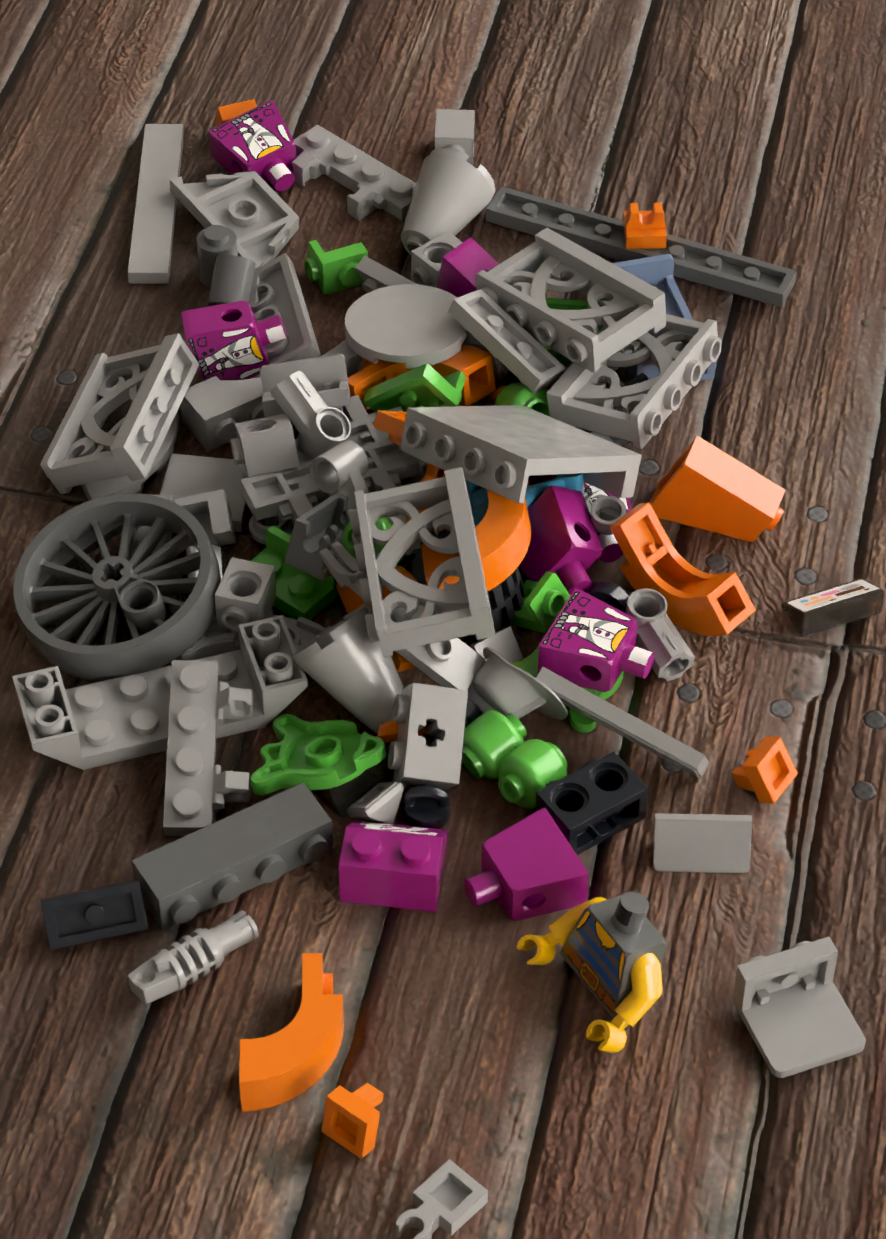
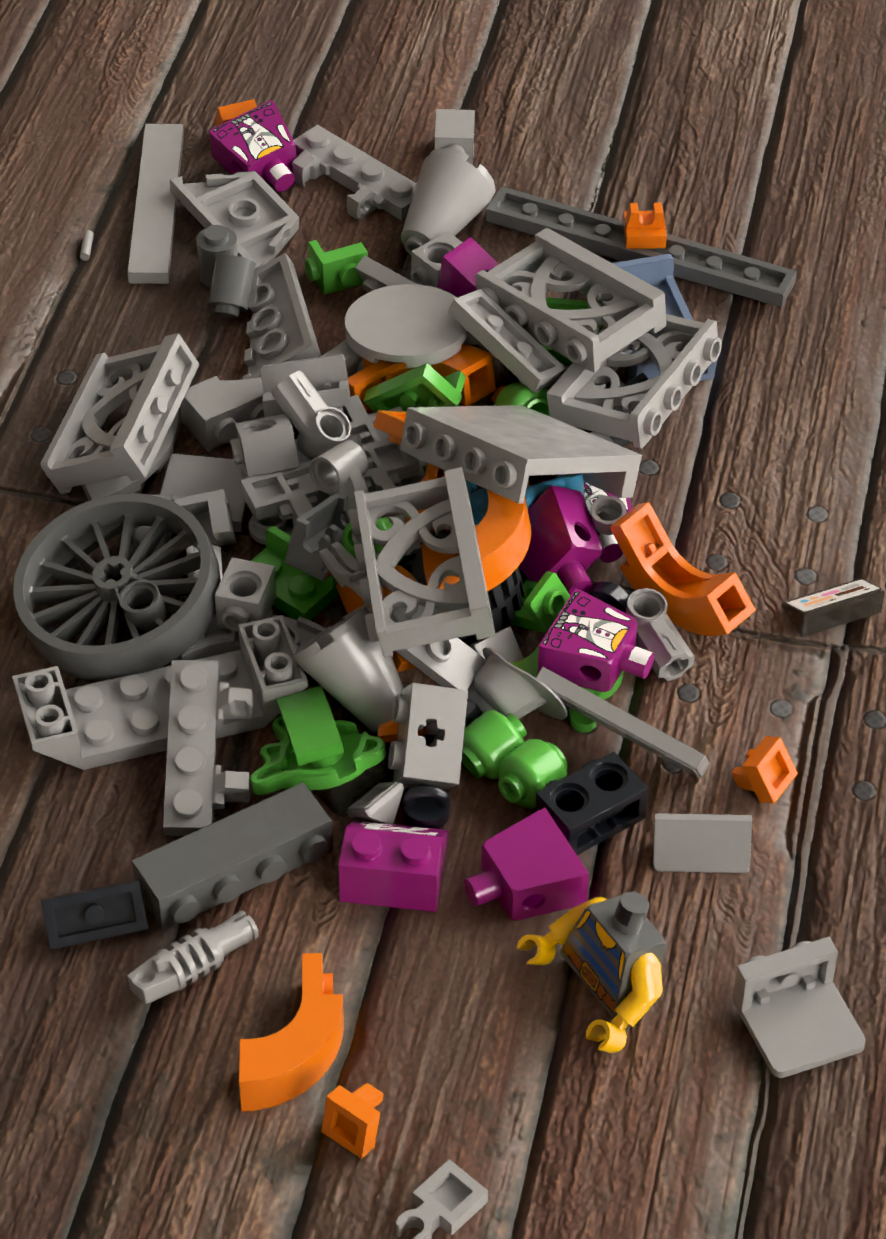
magenta torso [181,300,287,381] -> none
orange slope [649,436,785,542] -> none
none -> light grey piece [80,230,94,261]
none -> bright green slope [276,686,344,766]

